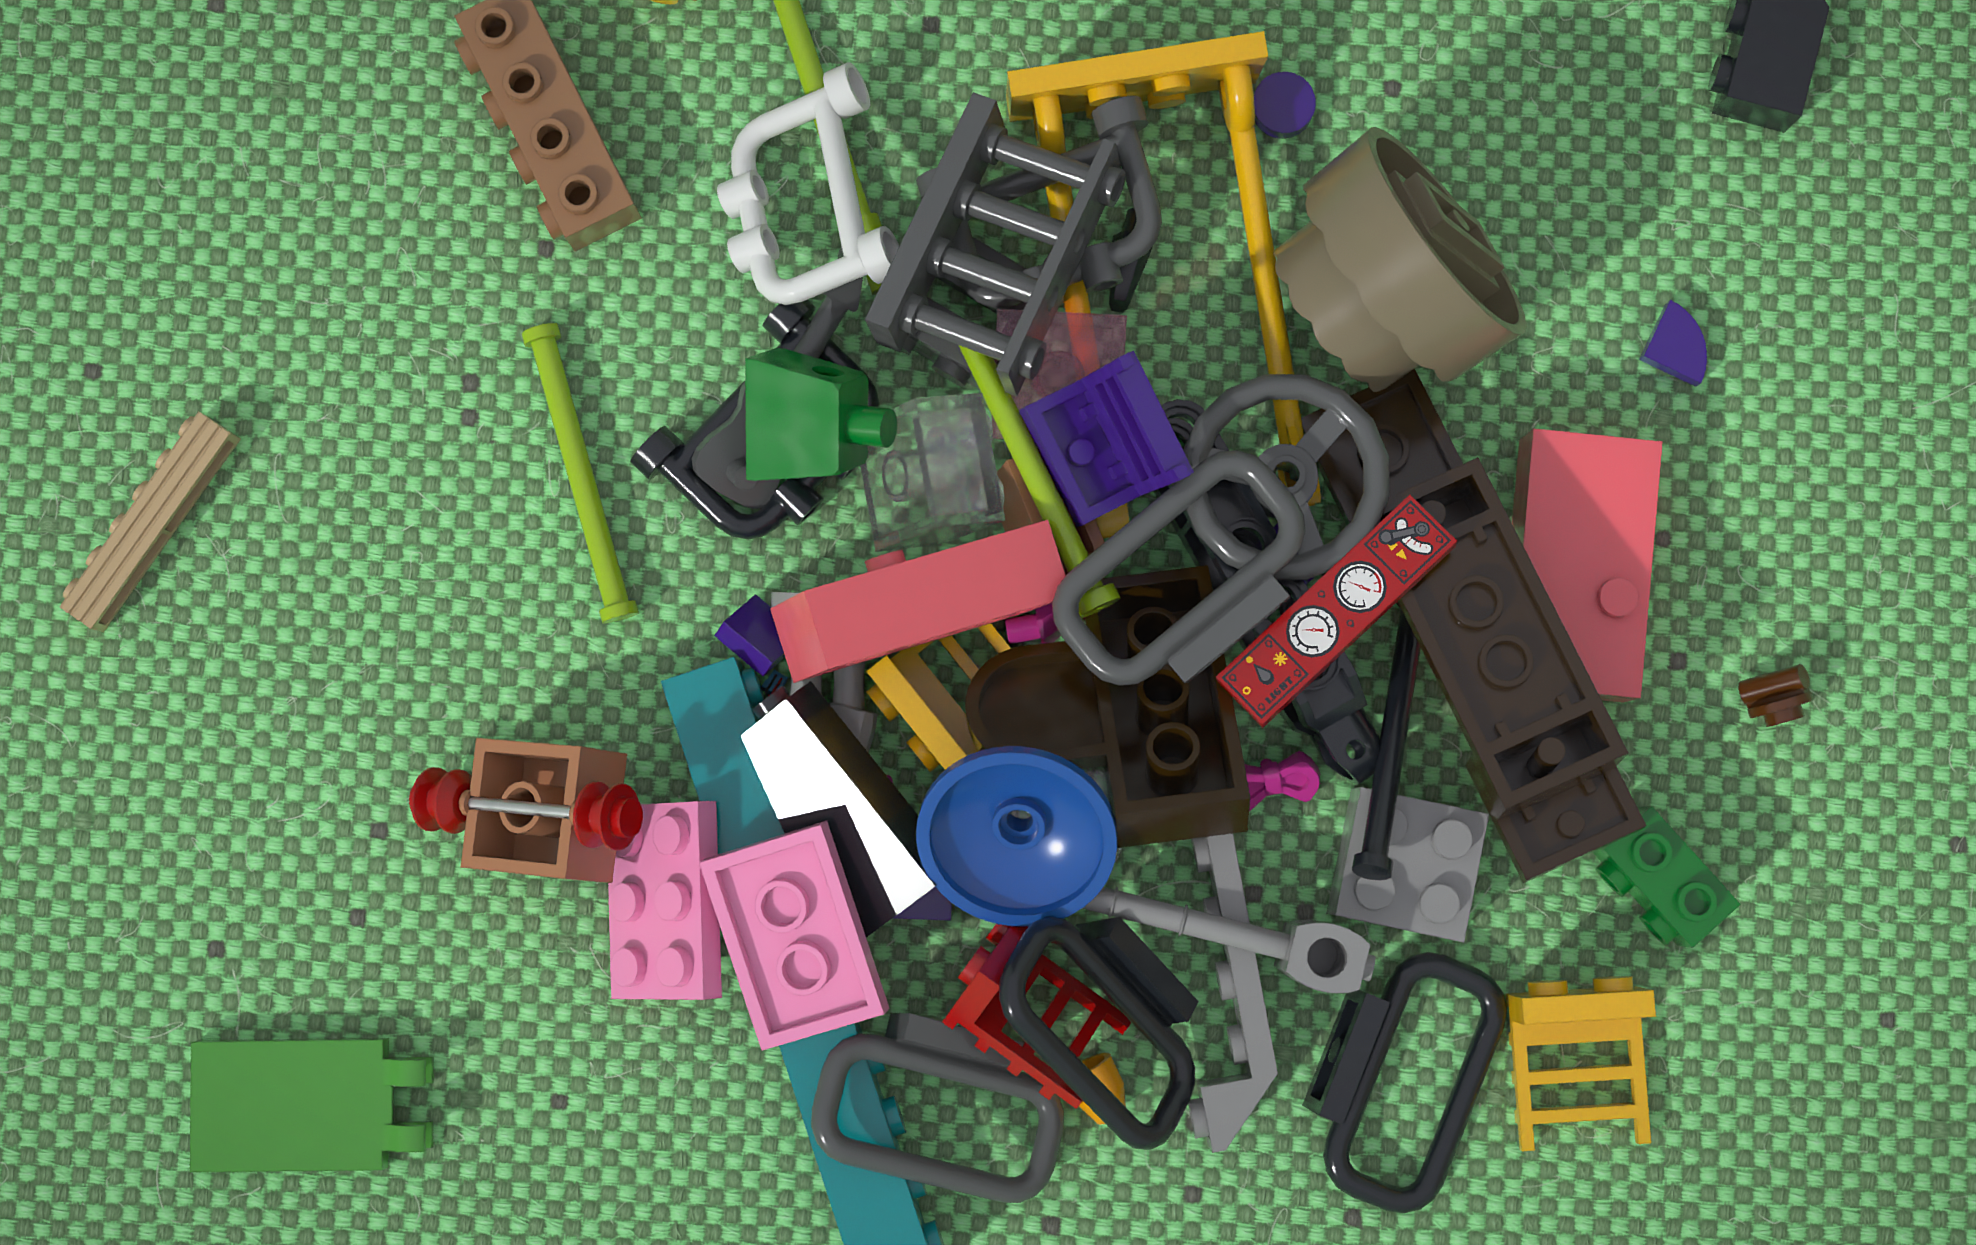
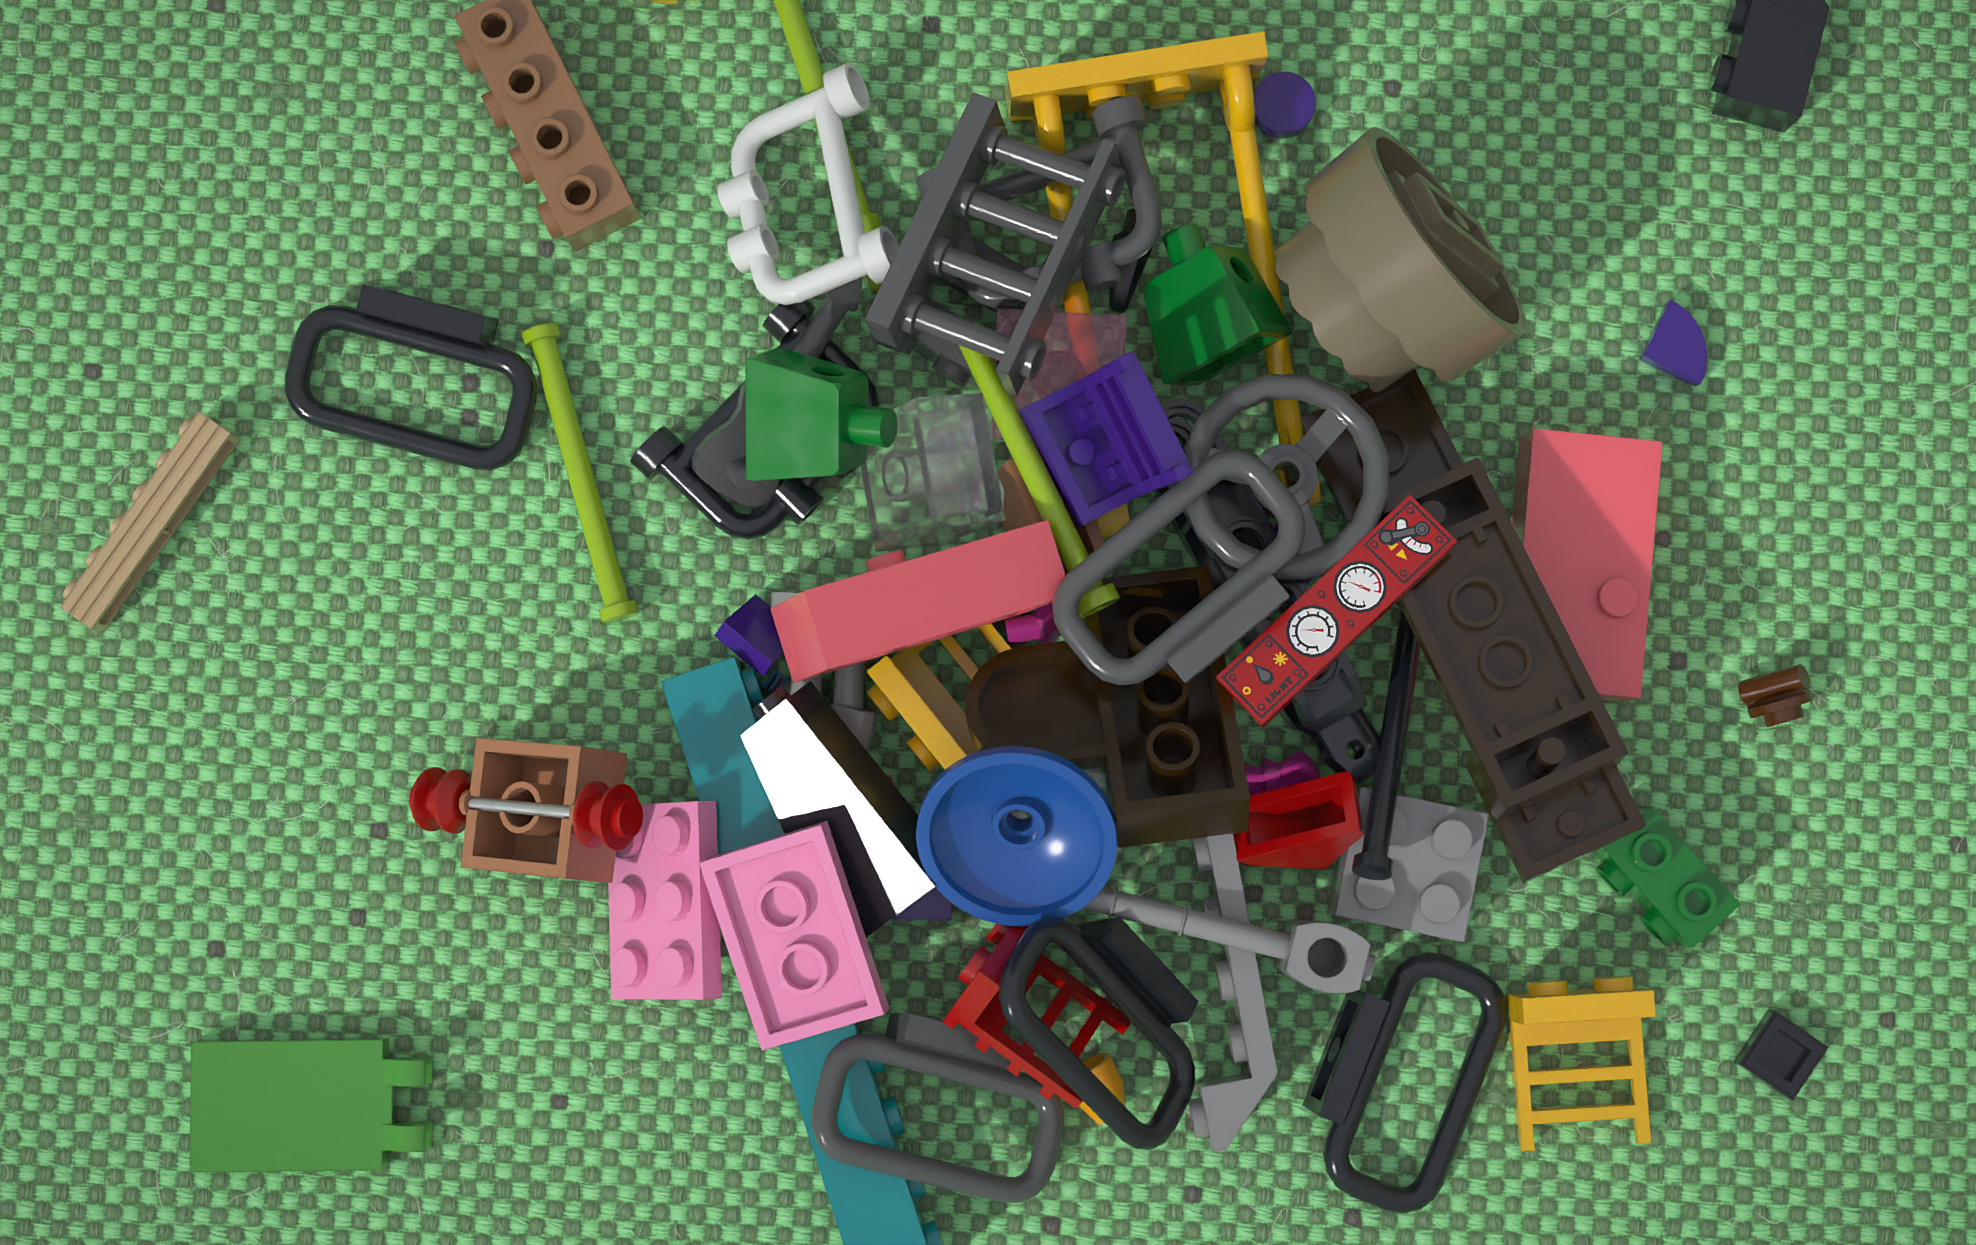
none -> black bar [284,284,537,471]
none -> green torso [1143,223,1293,385]
none -> red slope [1233,771,1364,870]
none -> black tile [1733,1009,1828,1101]

